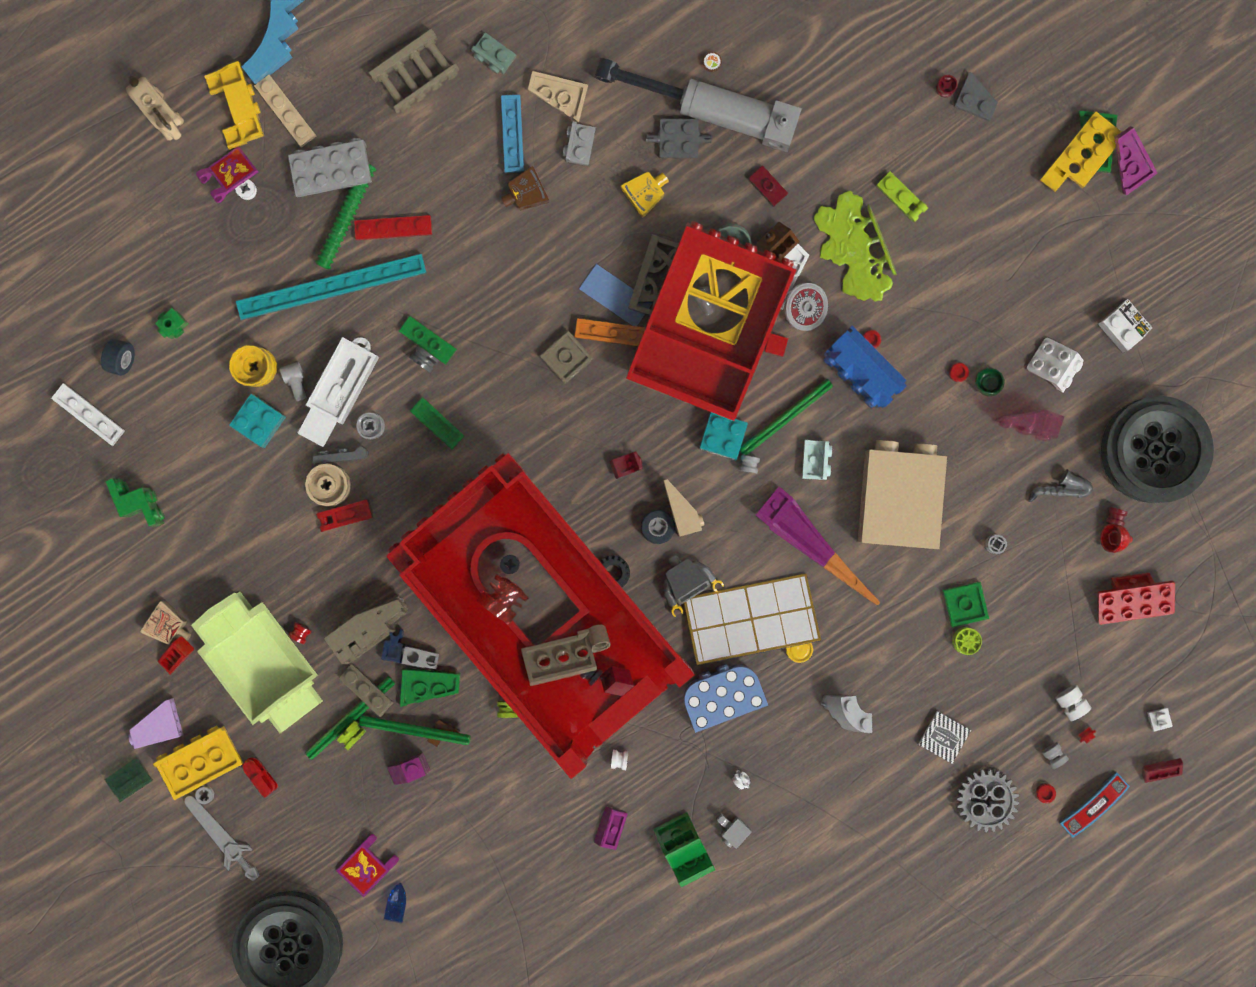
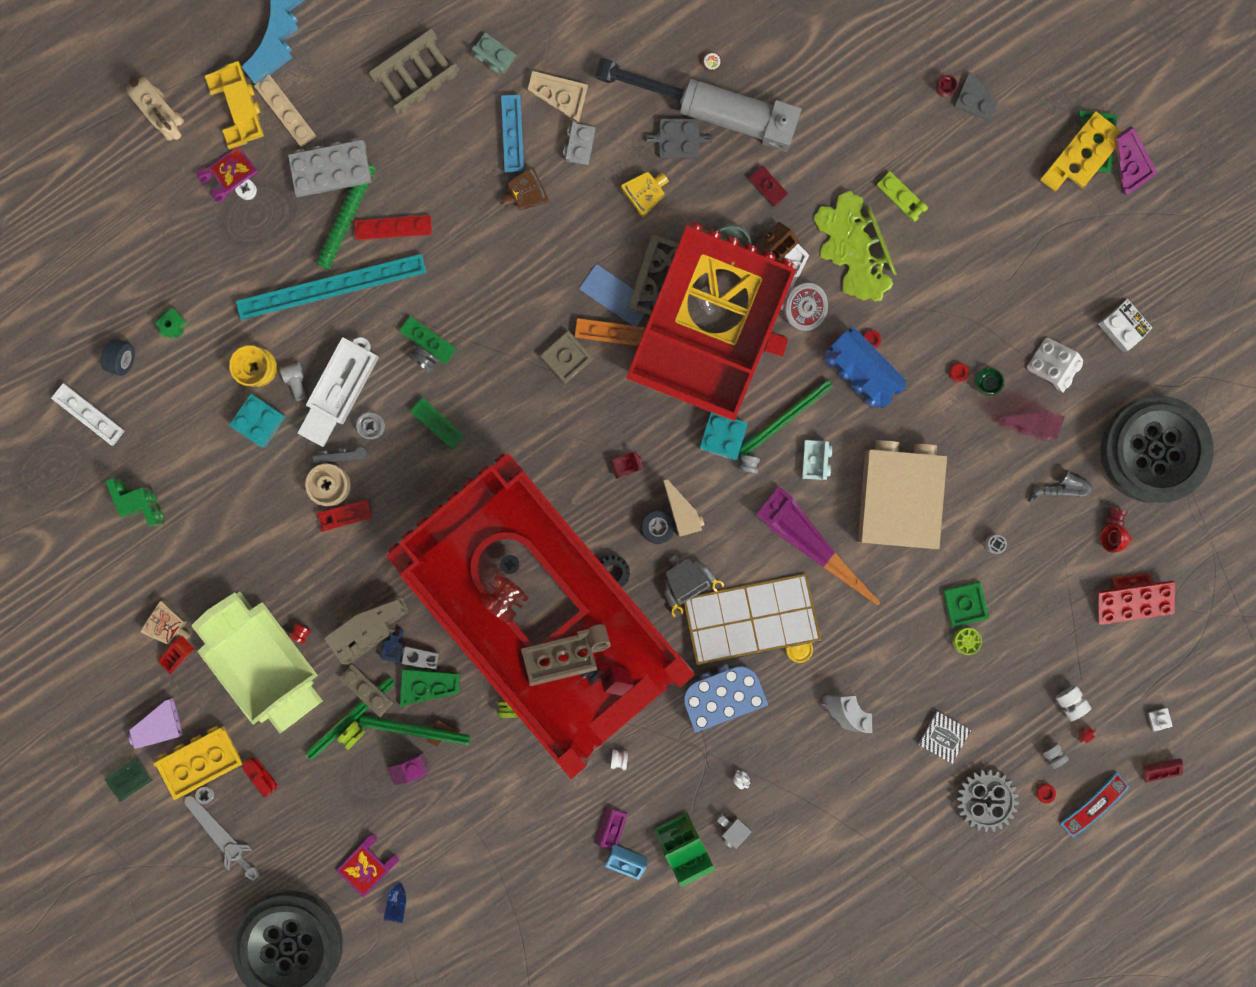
none -> dark azure slope [604,845,647,880]

